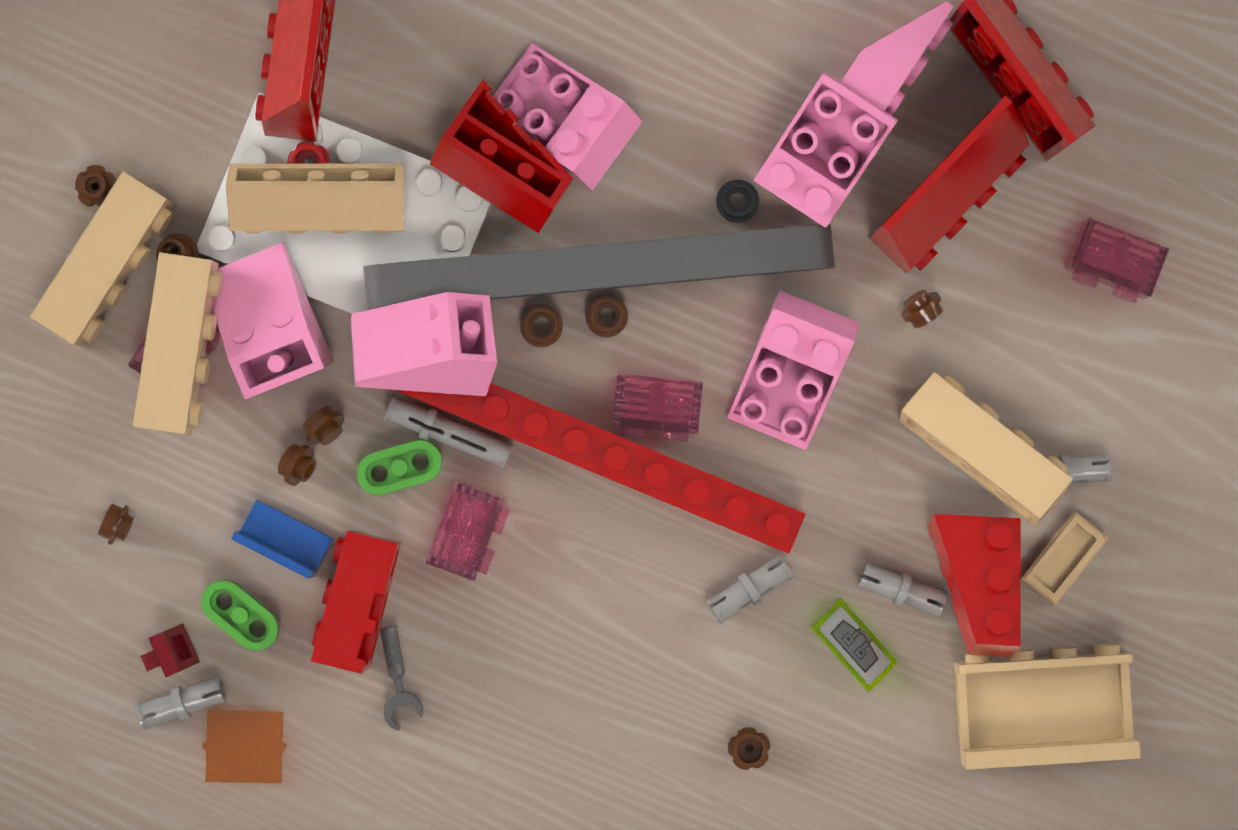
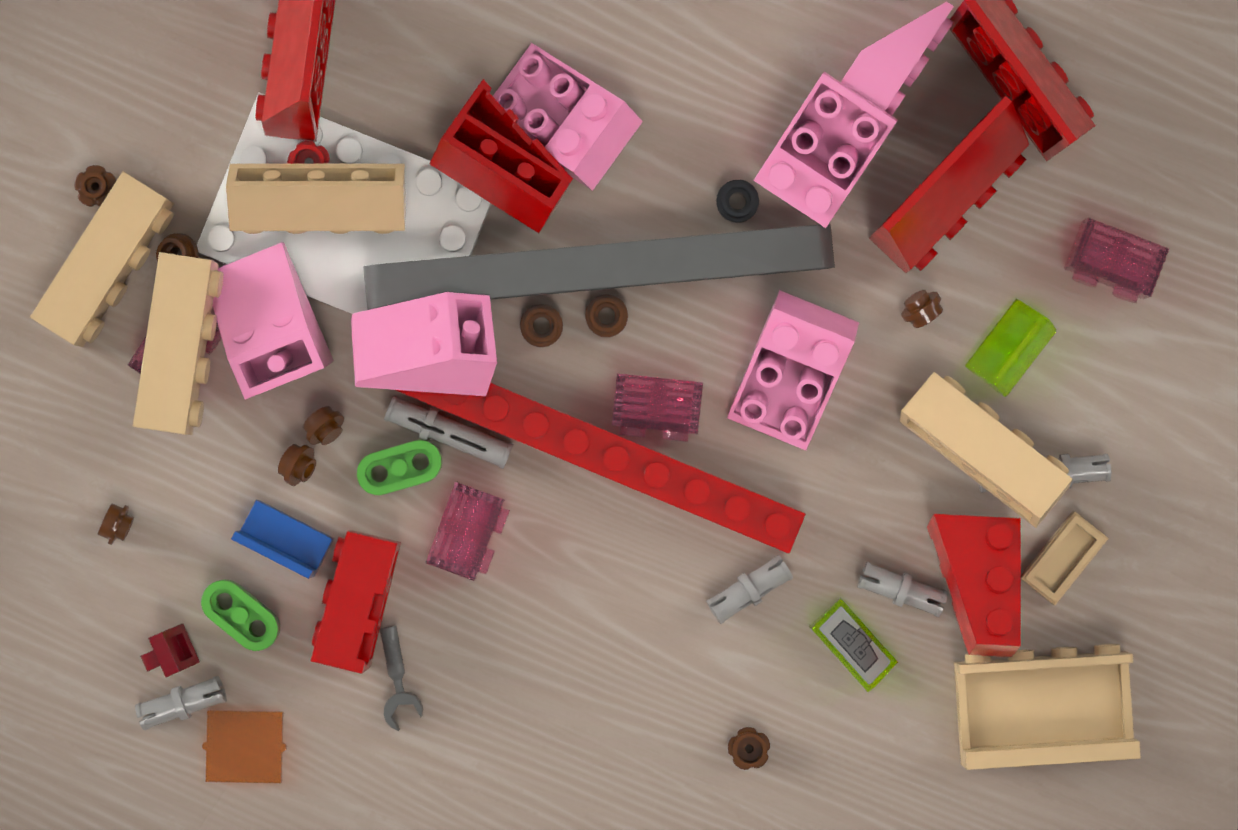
none -> clear neon green slope [965,298,1056,397]

